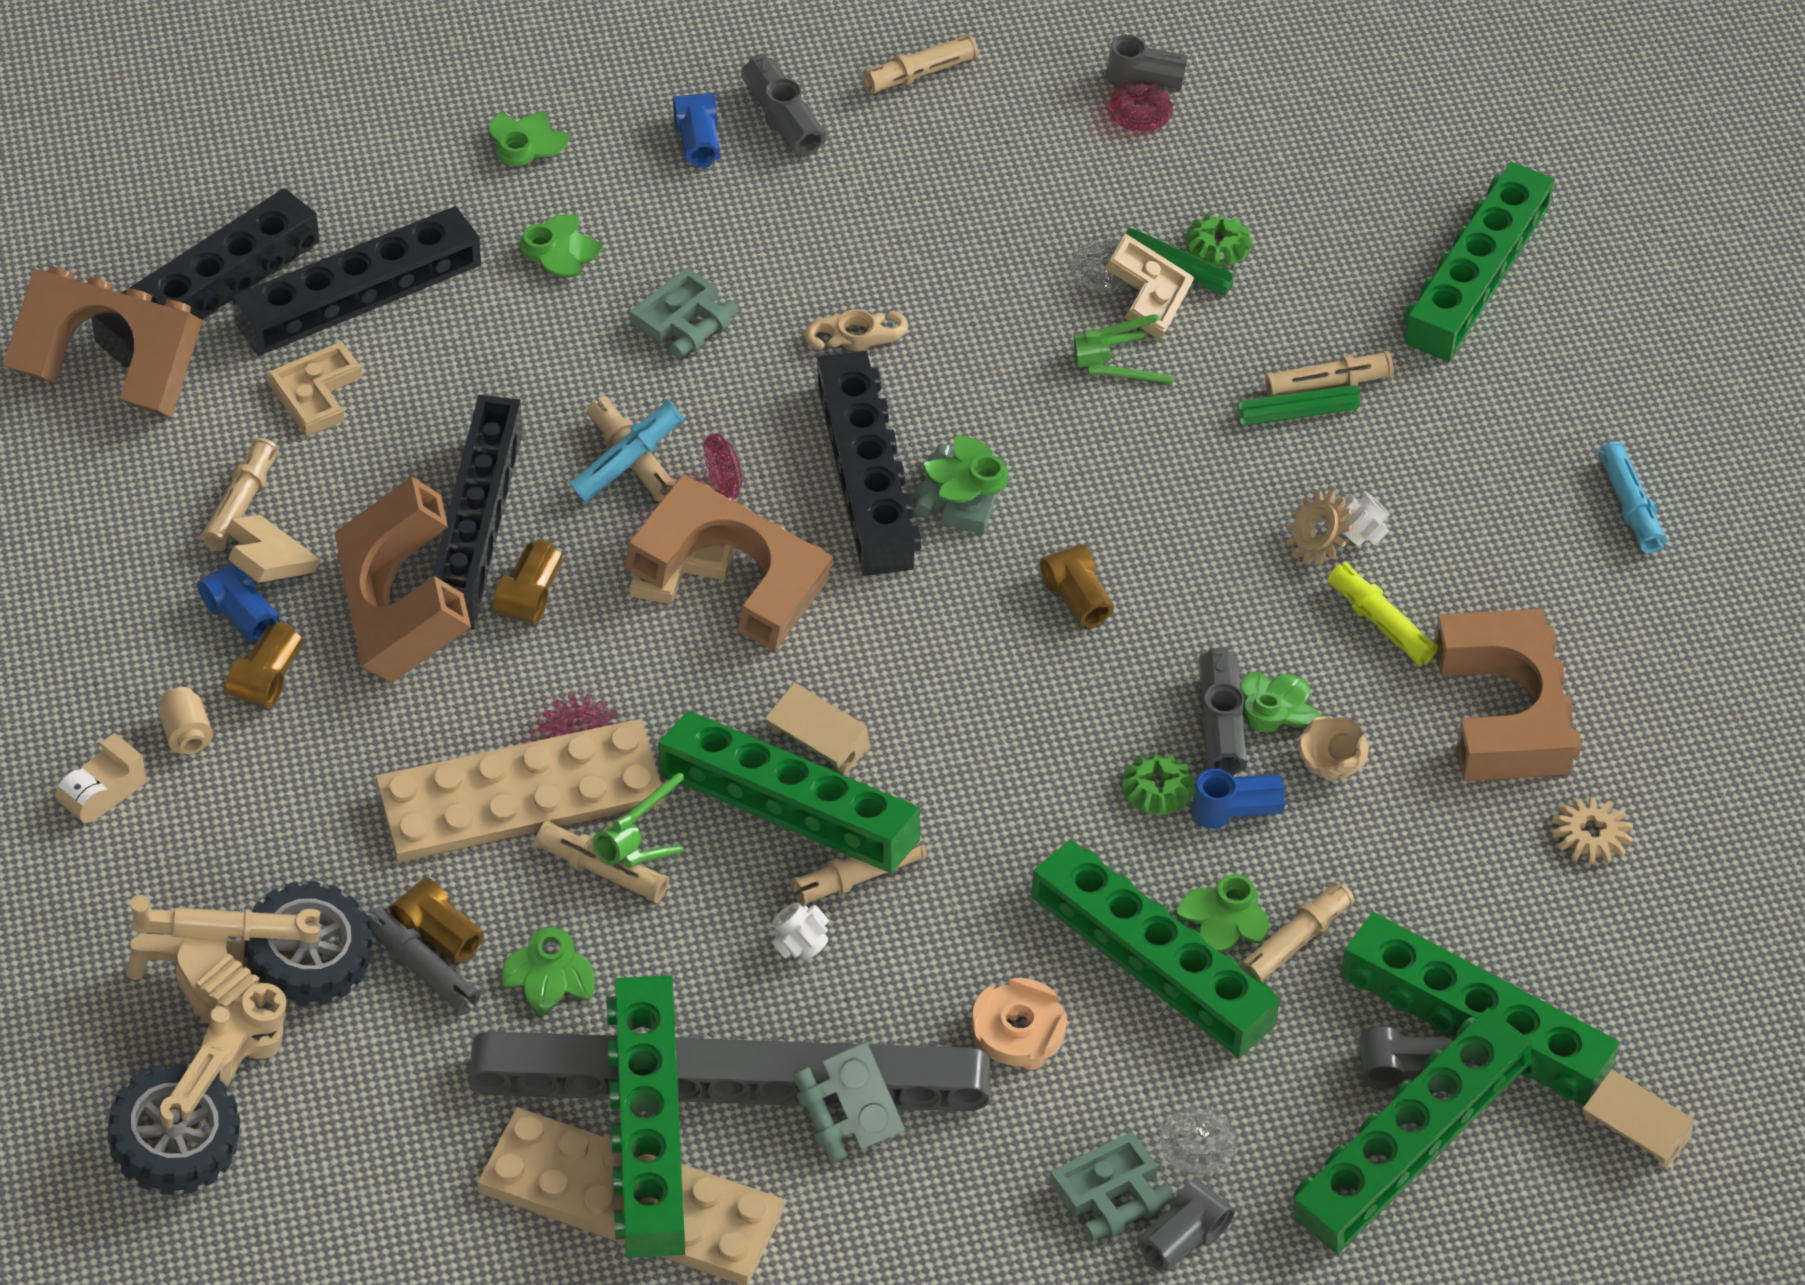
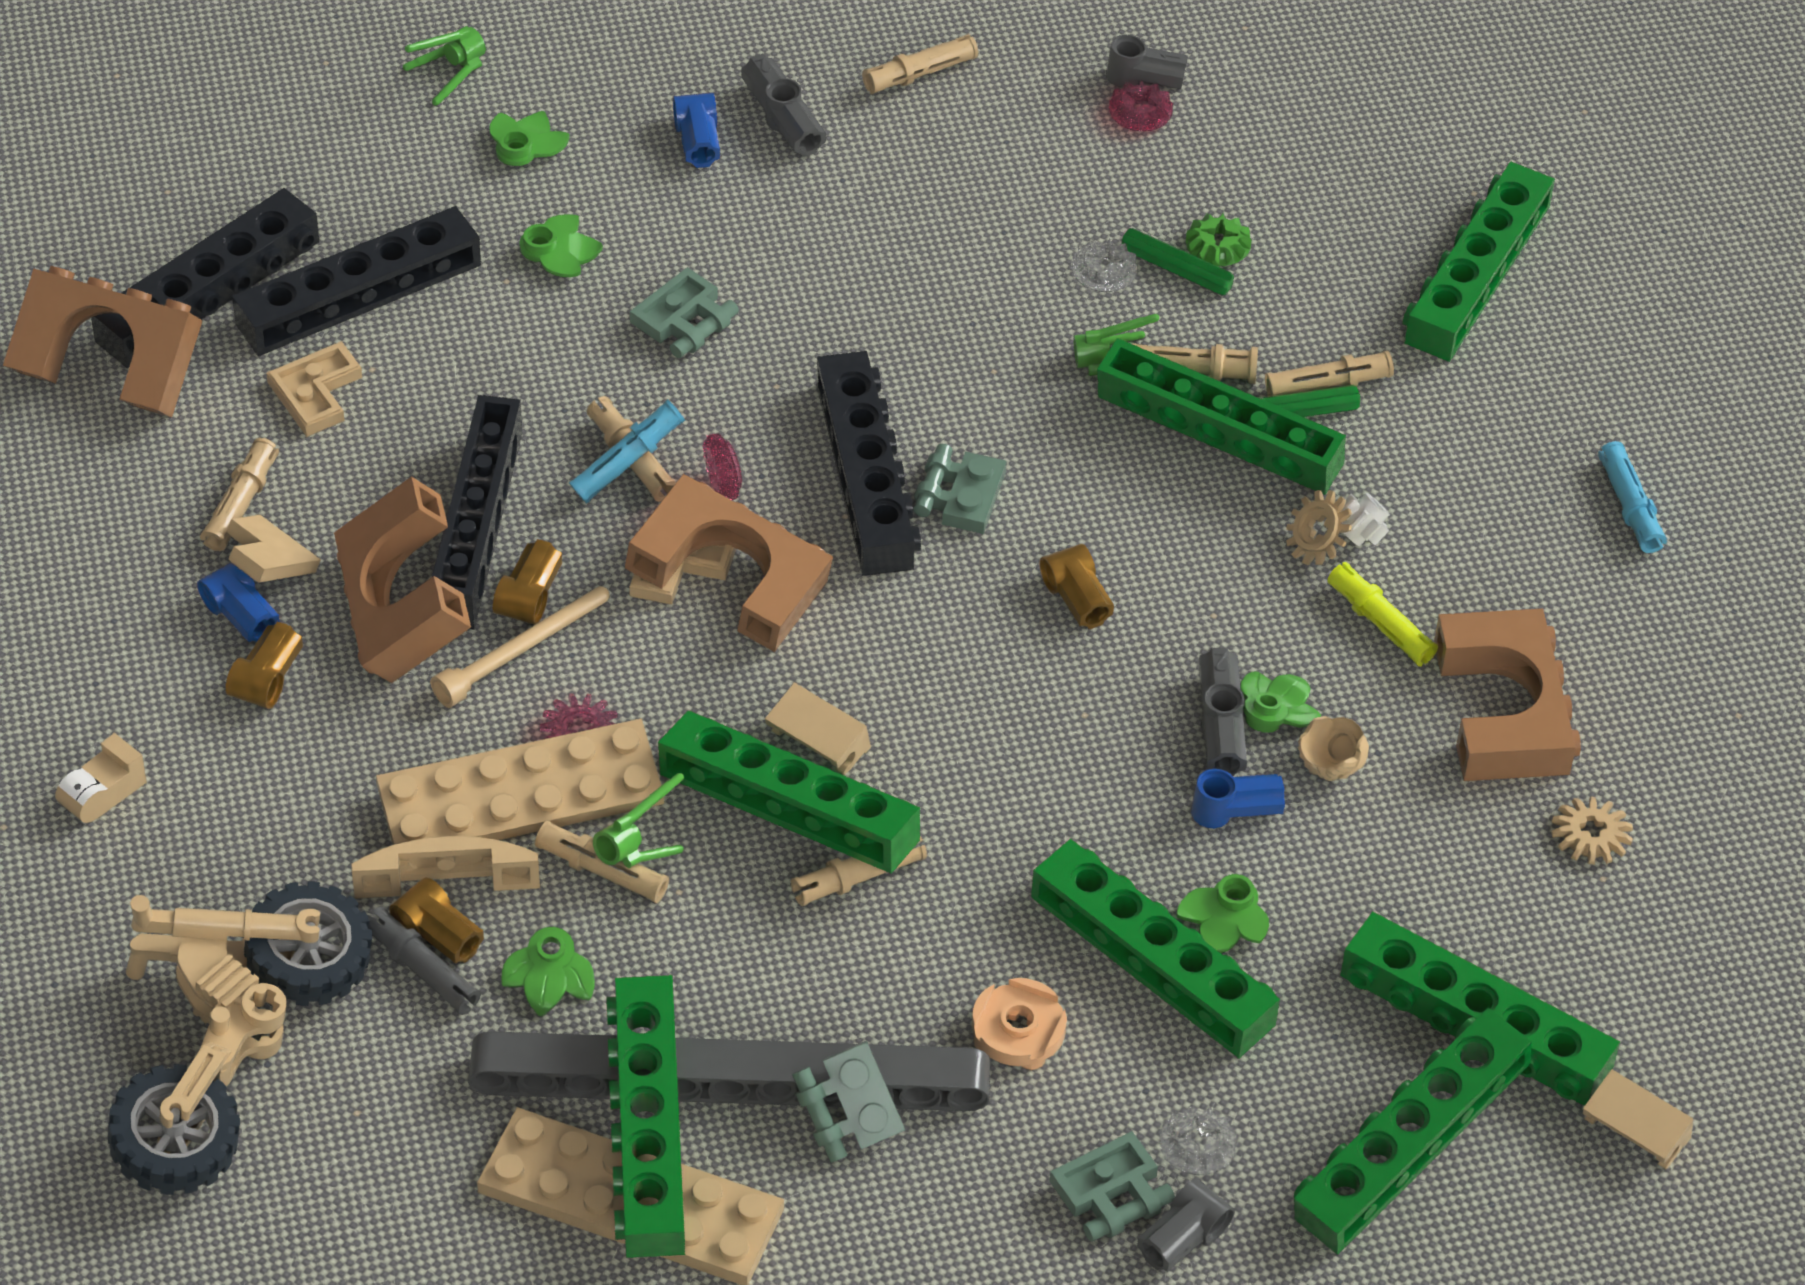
tan brick [158,687,213,754] -> none
white gear [771,902,829,960] -> none
tan piece [804,309,908,351] -> none
bright green plate [924,435,1009,503] -> none
tan tile [1105,234,1195,340] -> none
bright green gear [1122,751,1194,815] -> none
tan pin [1239,881,1355,982] -> none
dark grey piece [1359,1026,1453,1090] -> none
none -> tan slope [352,836,540,899]
none -> bright green plant [403,26,486,106]
none -> tan piece [430,586,610,708]
none -> green brick [1097,338,1346,495]
none -> tan pin [1132,343,1258,384]

